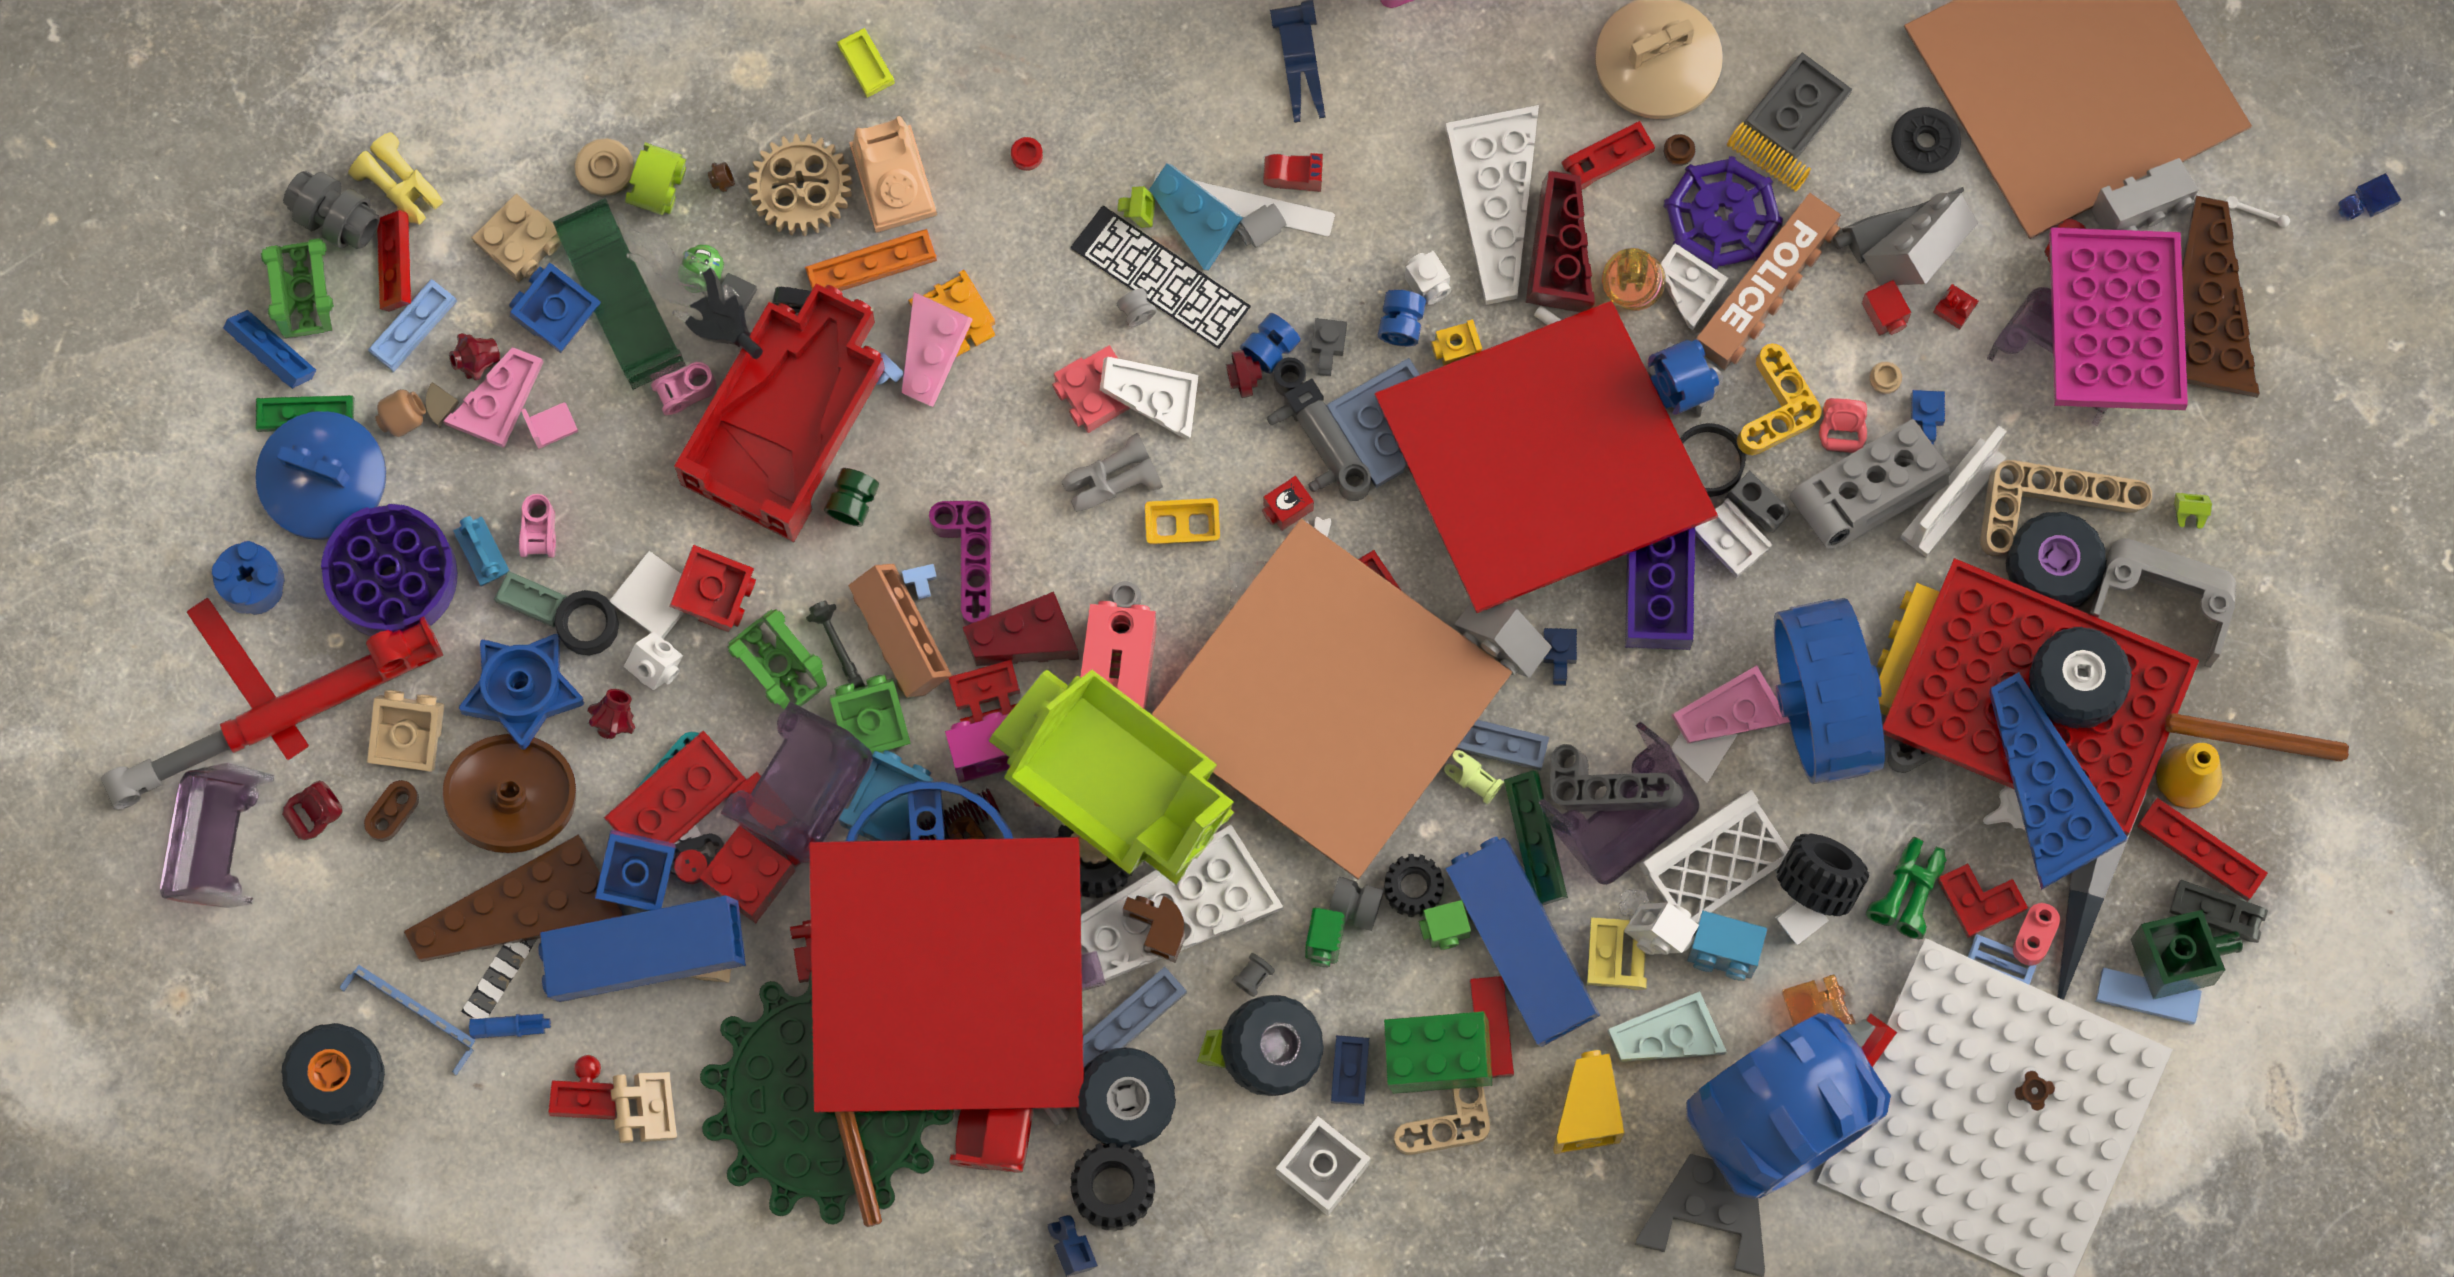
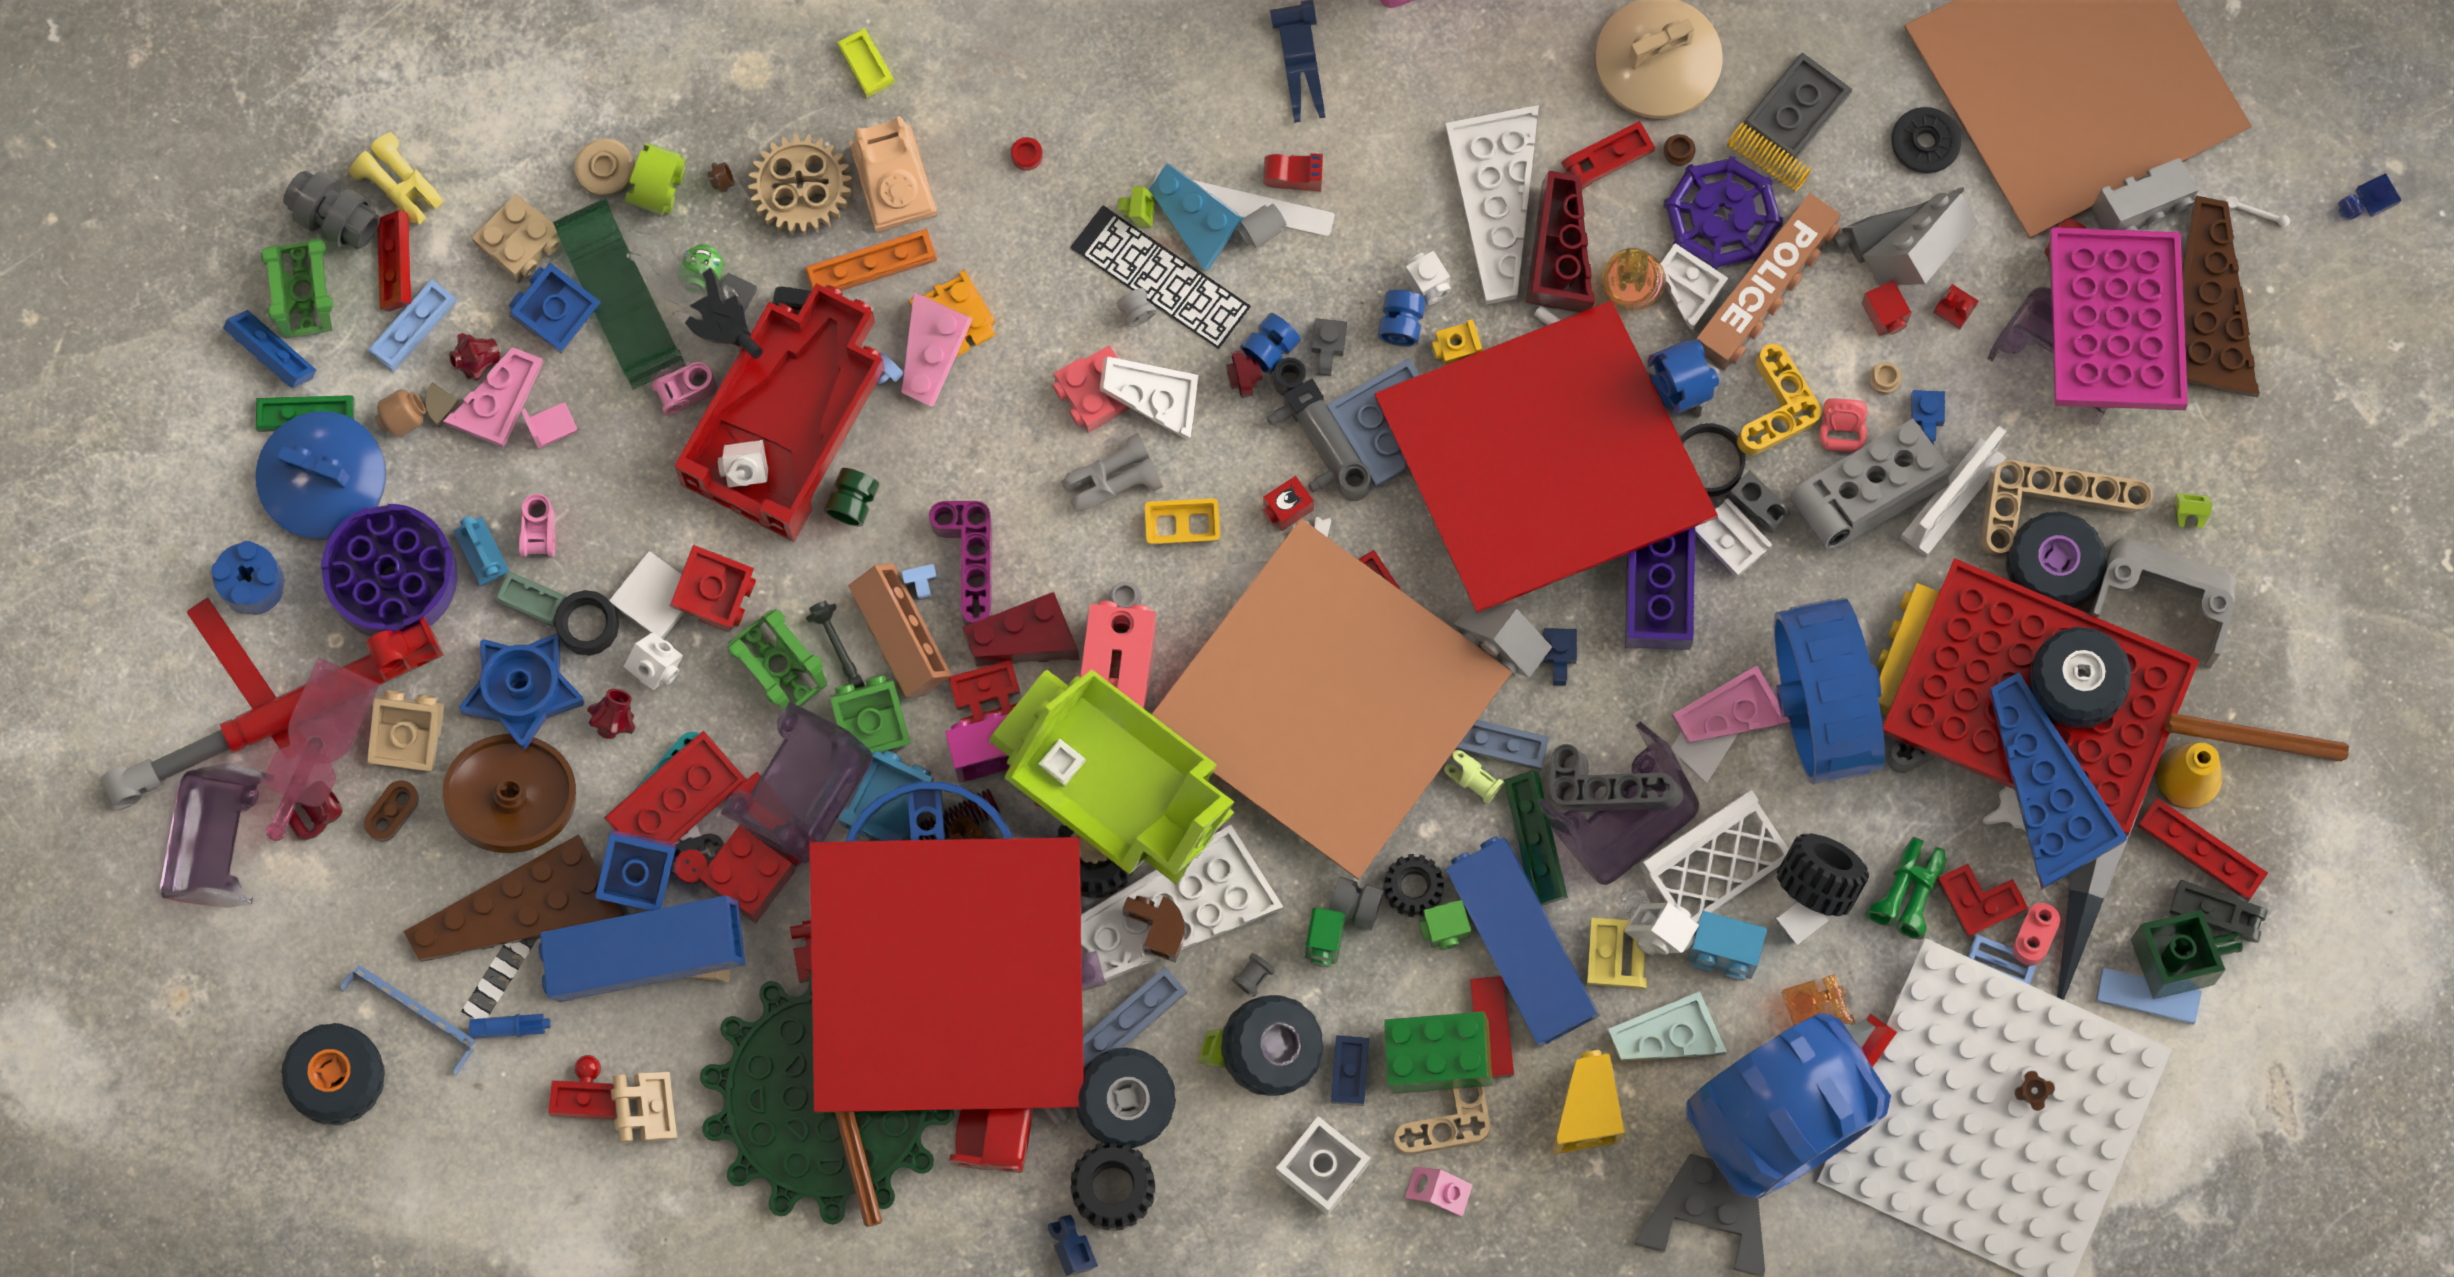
none -> clear pink plate [265,657,379,844]
none -> white brick [718,440,768,487]
none -> white tile [1039,738,1086,786]
none -> bright pink bracket [1405,1166,1472,1216]

